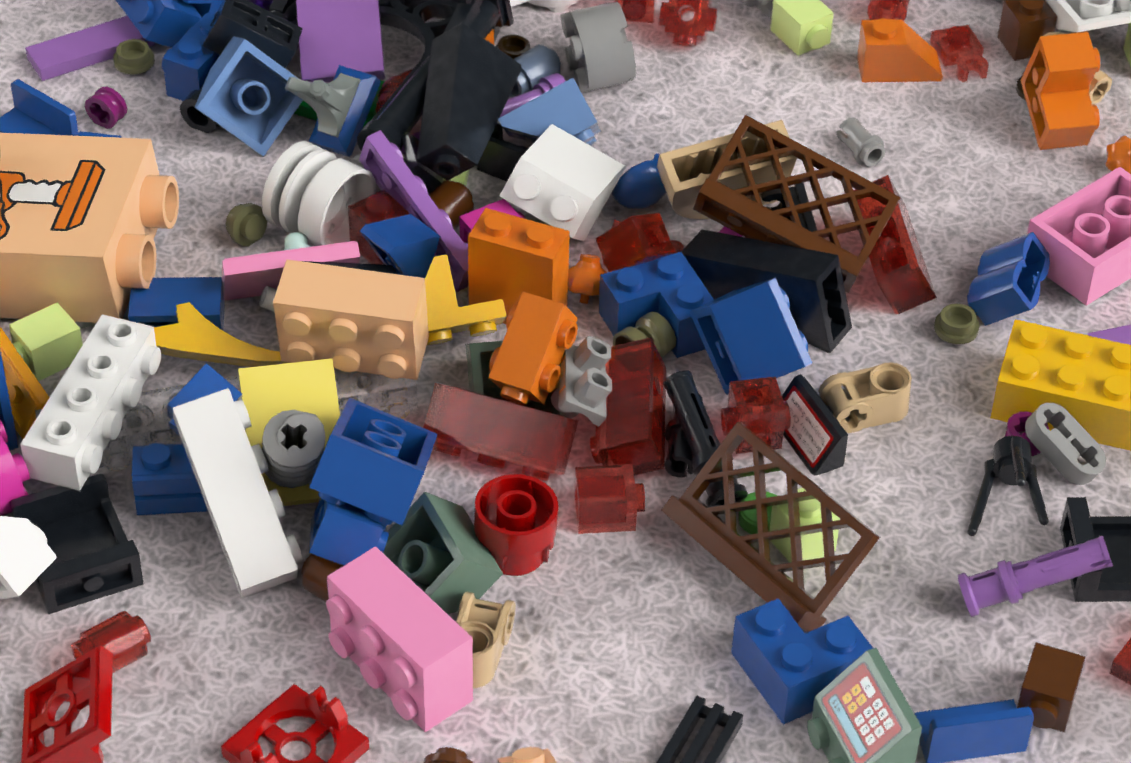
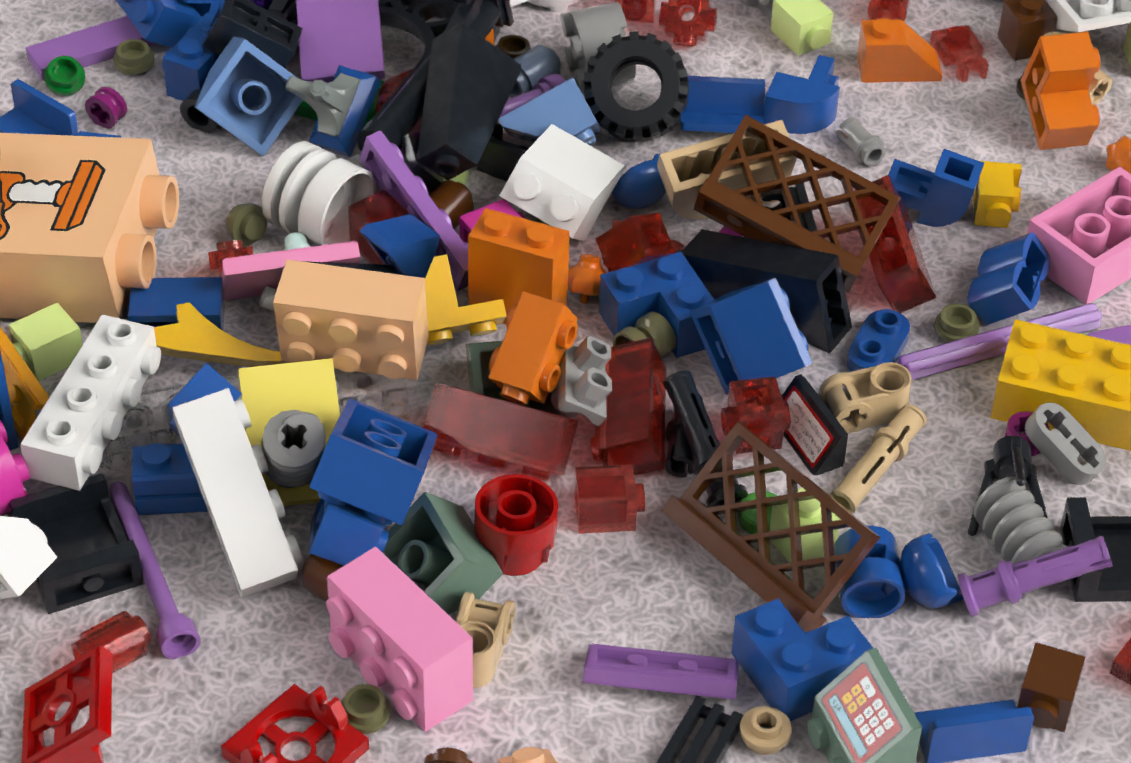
none -> green plate [44,56,86,96]
none -> medium lavender piece [109,482,201,659]
none -> clear red plate [208,240,254,273]
none -> olive plate [341,684,391,734]
none -> black tyre [583,31,689,142]
none -> medium lavender tile [583,643,739,700]
none -> blue panel [680,76,765,133]
none -> tan plate [740,706,792,755]
none -> blue brick [763,55,840,134]
none -> tan pin [829,404,927,513]
none -> blue wheel [834,525,905,618]
none -> blue plate [847,309,910,372]
none -> blue brick [883,149,984,227]
none -> medium lavender axle [898,303,1102,381]
none -> blue hair [899,533,964,609]
none -> light grey piece [973,476,1067,565]
none -> yellow brick [974,161,1022,228]

